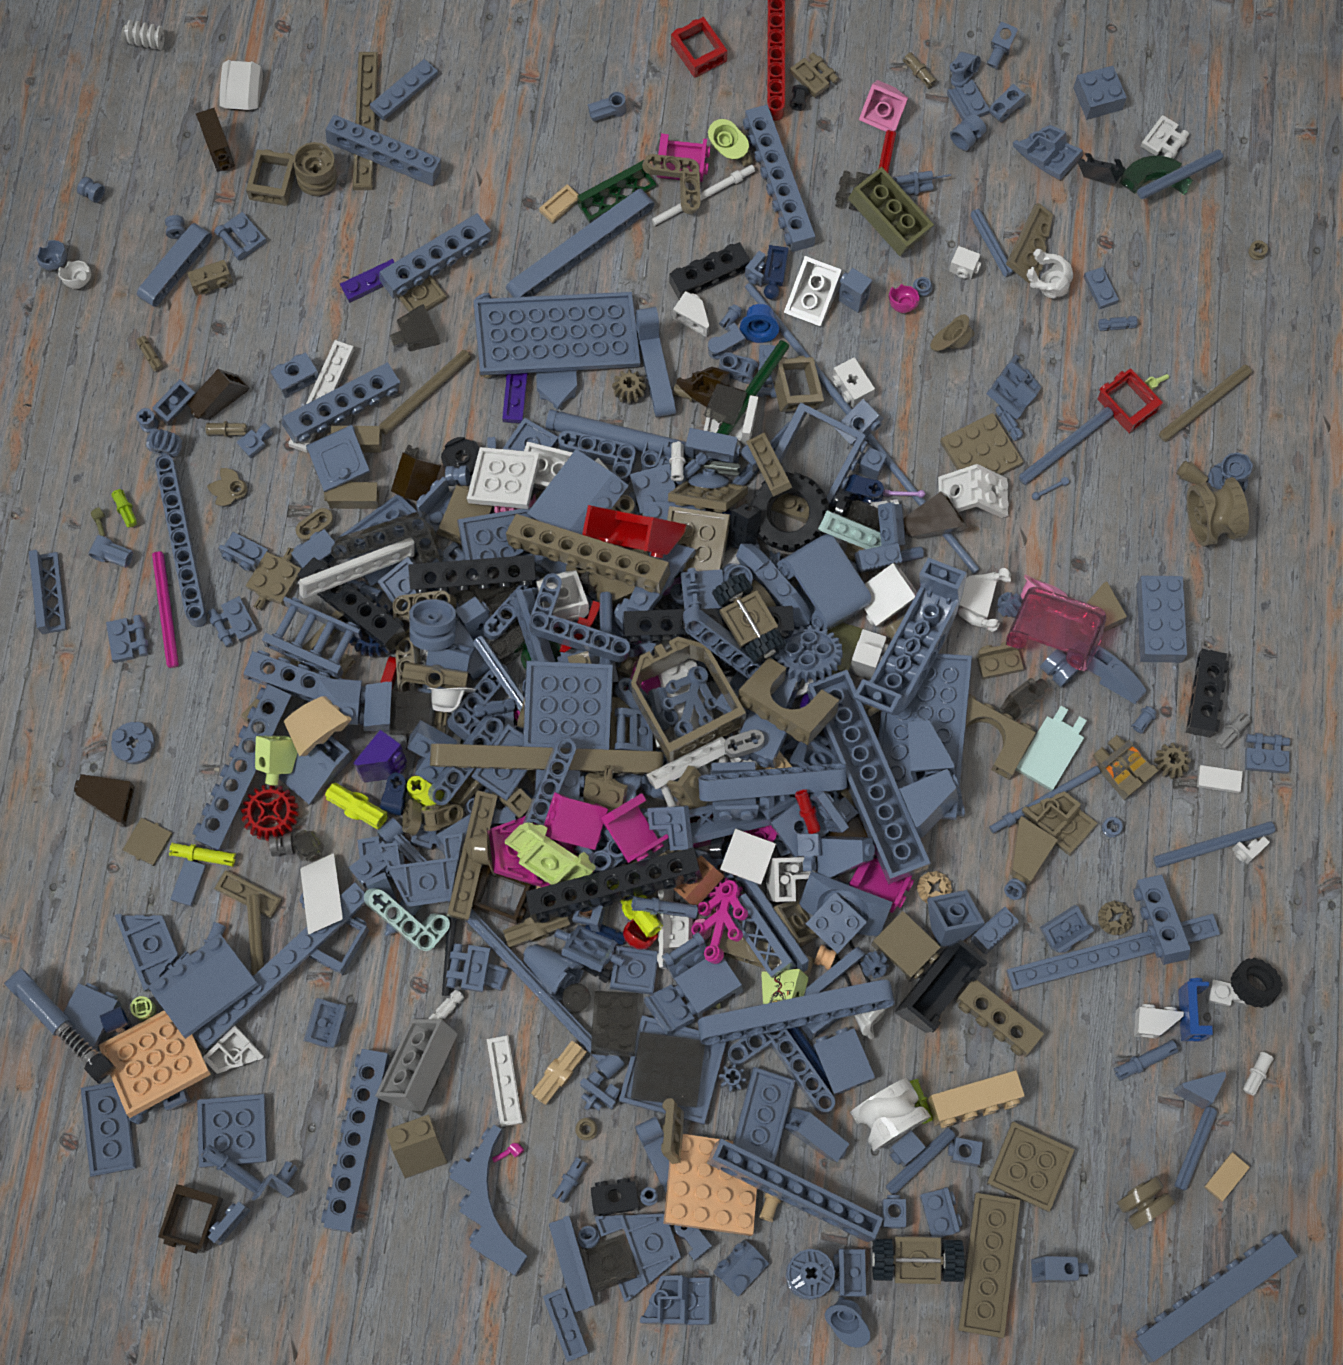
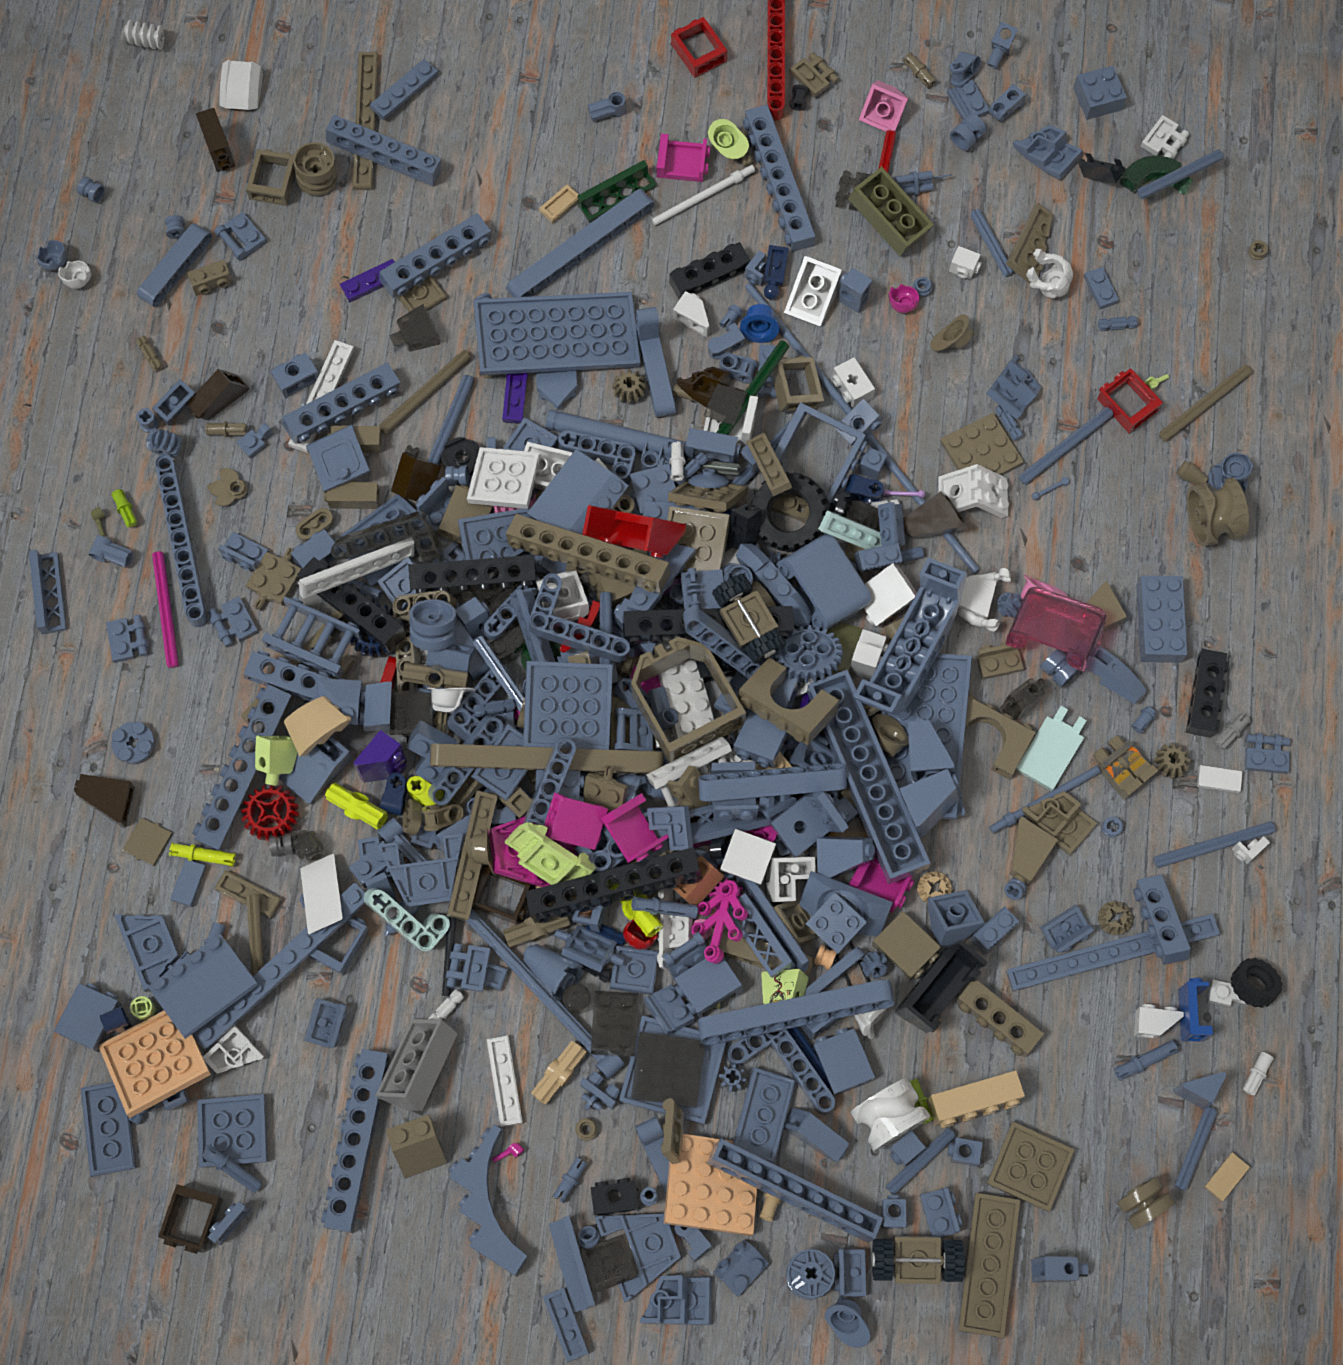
piece [4,968,116,1084] -> none
sand blue bracket [251,1161,298,1200] -> none
dark tan beam [642,154,700,214] -> none
sand blue plant [660,666,717,738] -> none
light grey beam [724,730,765,758] -> none
red pin [795,789,821,834] -> none
sand blue plate [797,834,821,871] -> none
sand blue brick [1133,1233,1298,1362] -> none
none -> sand blue axle [428,375,474,464]
none -> dark tan piece [872,714,909,758]

